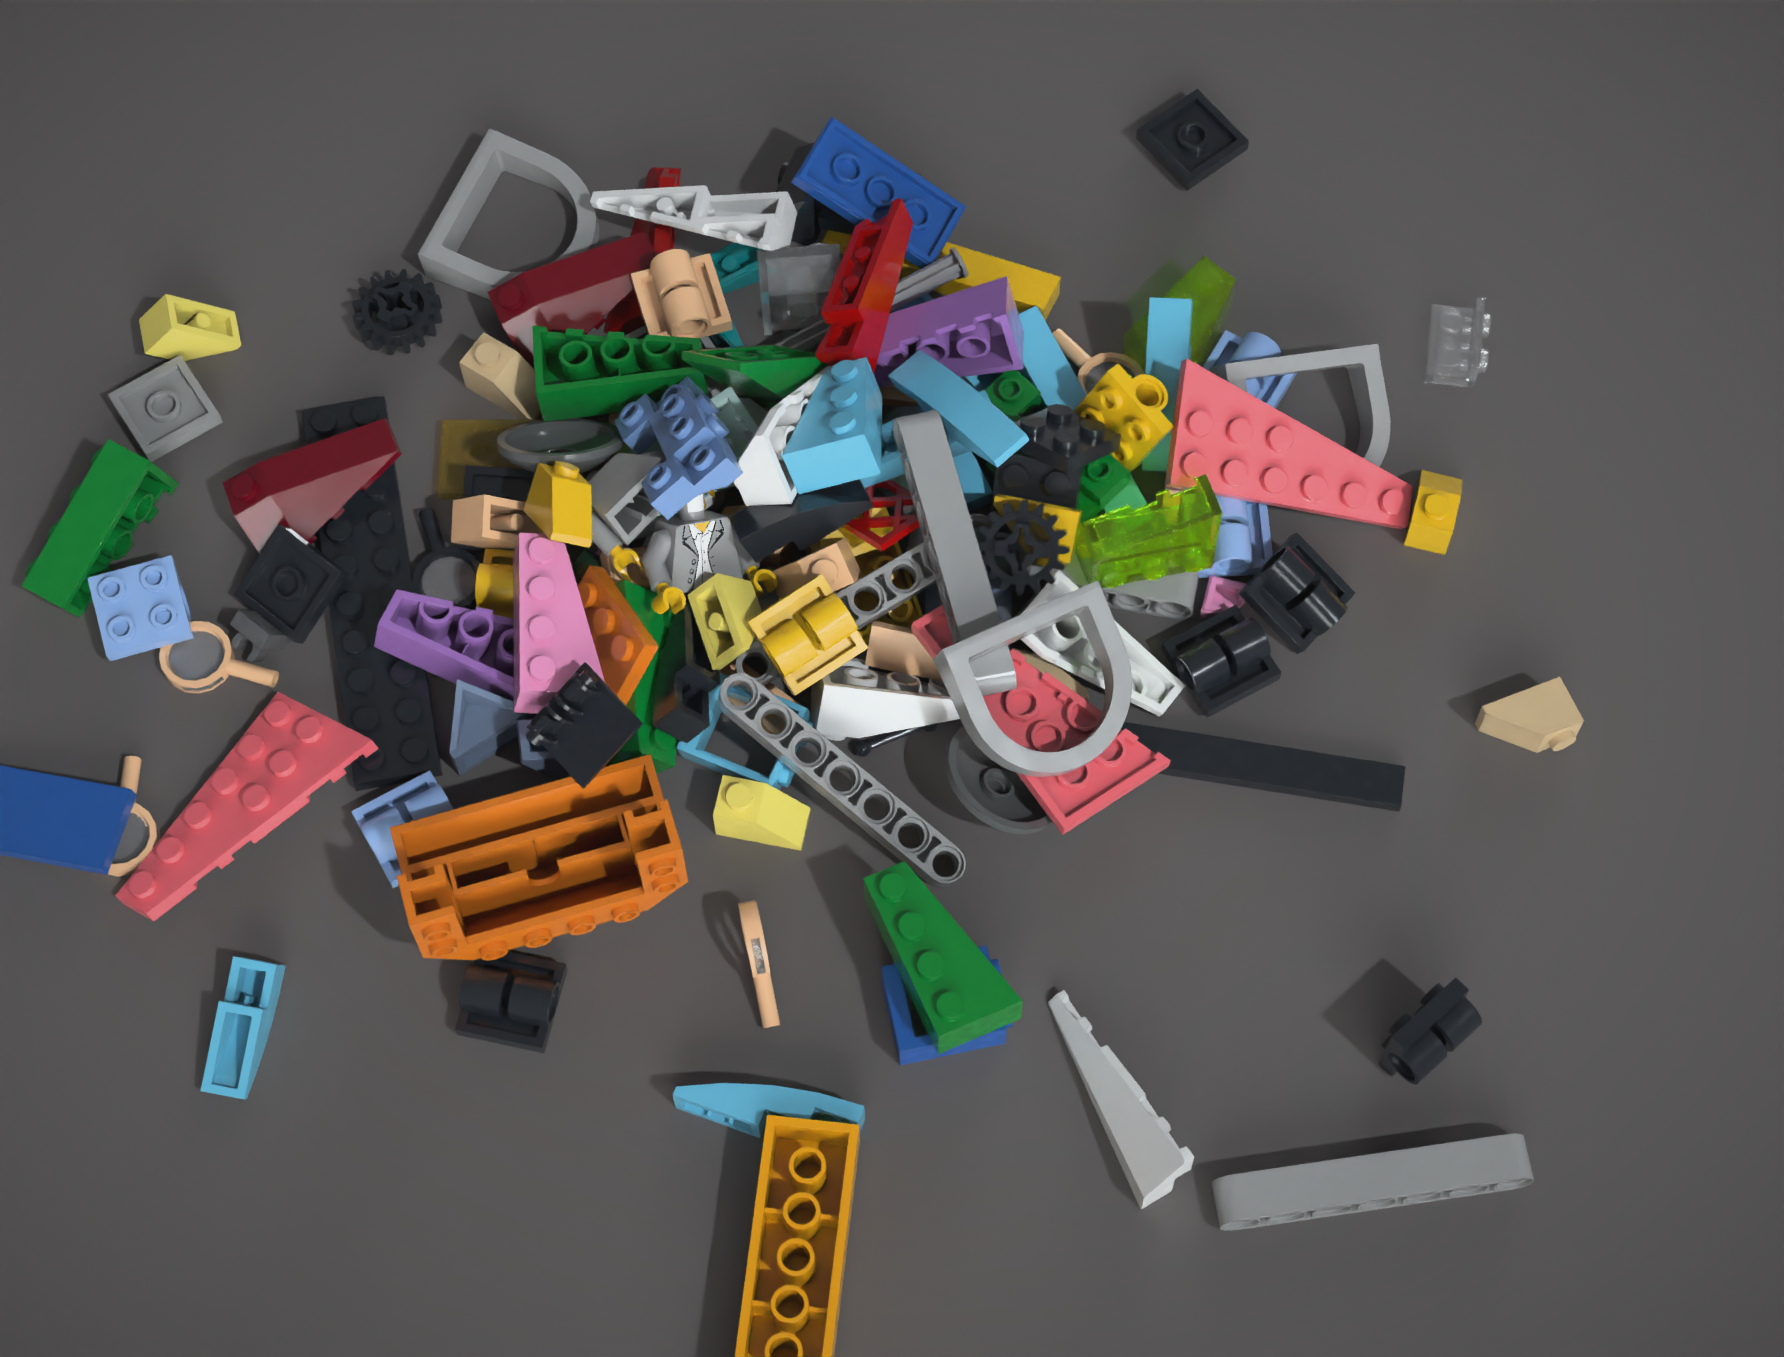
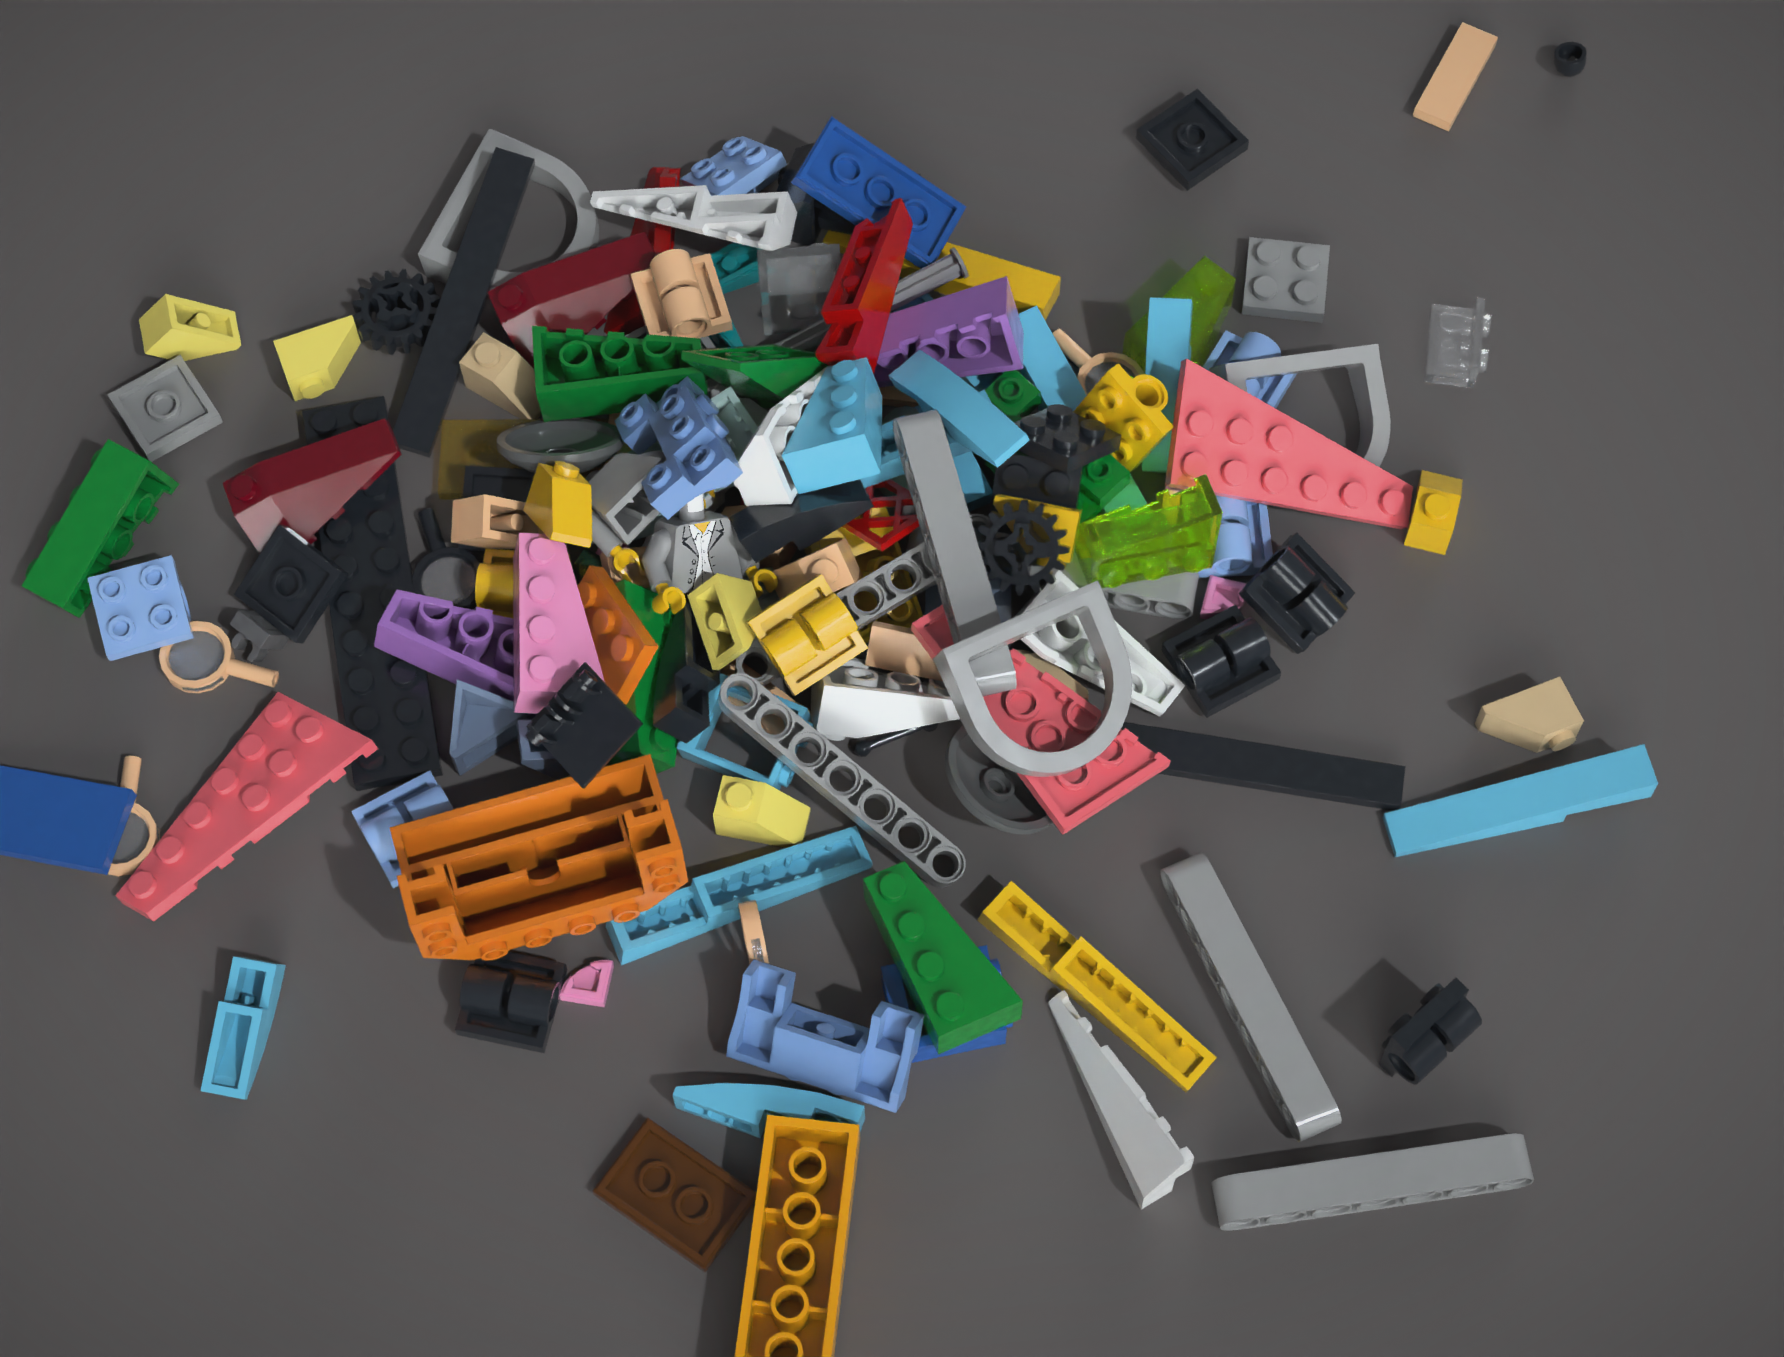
none -> light yellow slope [273,315,361,401]
none -> black tile [393,147,535,458]
none -> bright pink tile [559,960,614,1008]
none -> reddish brown tile [592,1117,757,1273]
none -> medium azure slope [606,826,873,965]
none -> light blue plate [681,136,787,196]
none -> medium blue bracket [726,959,924,1113]
none -> yellow slope [977,881,1217,1092]
none -> light grey beam [1160,852,1342,1142]
none -> light grey plate [1241,237,1330,323]
none -> medium azure slope [1382,744,1658,857]
none -> light nougat tile [1413,22,1498,132]
none -> black hinge [1554,42,1587,77]

